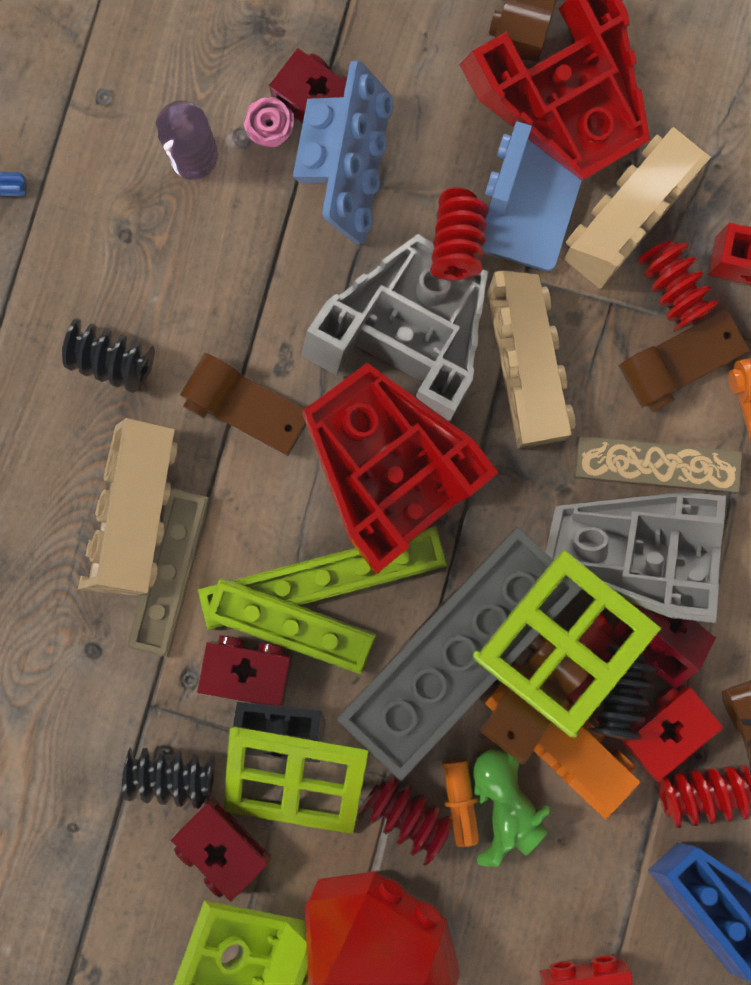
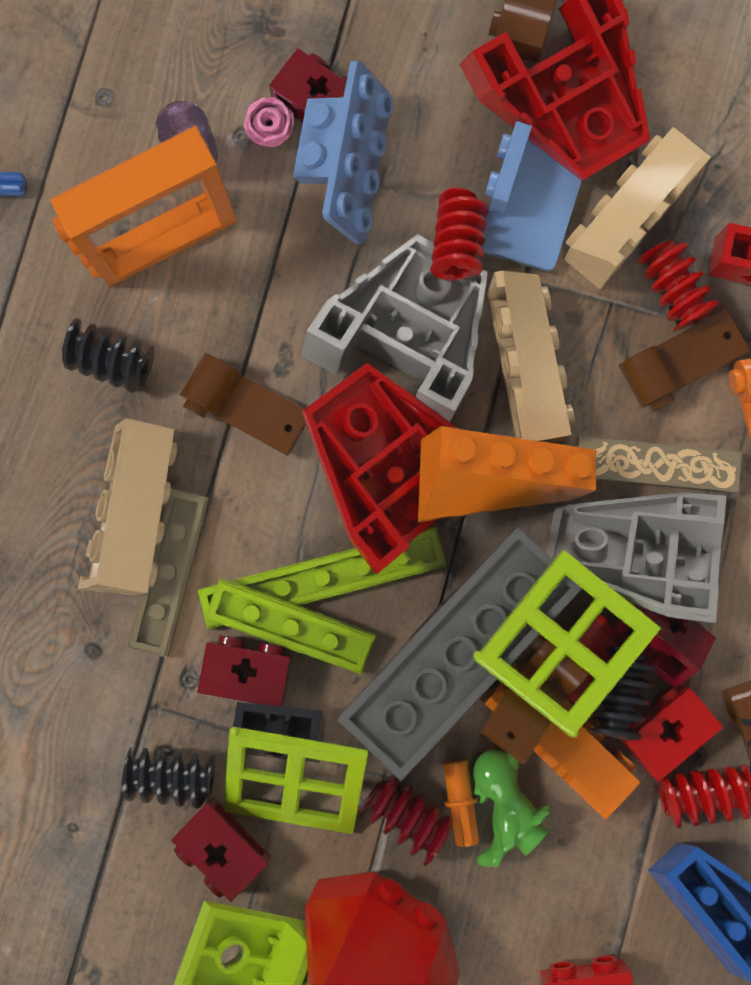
none -> orange window [50,126,237,287]
none -> orange wedge [418,426,596,522]

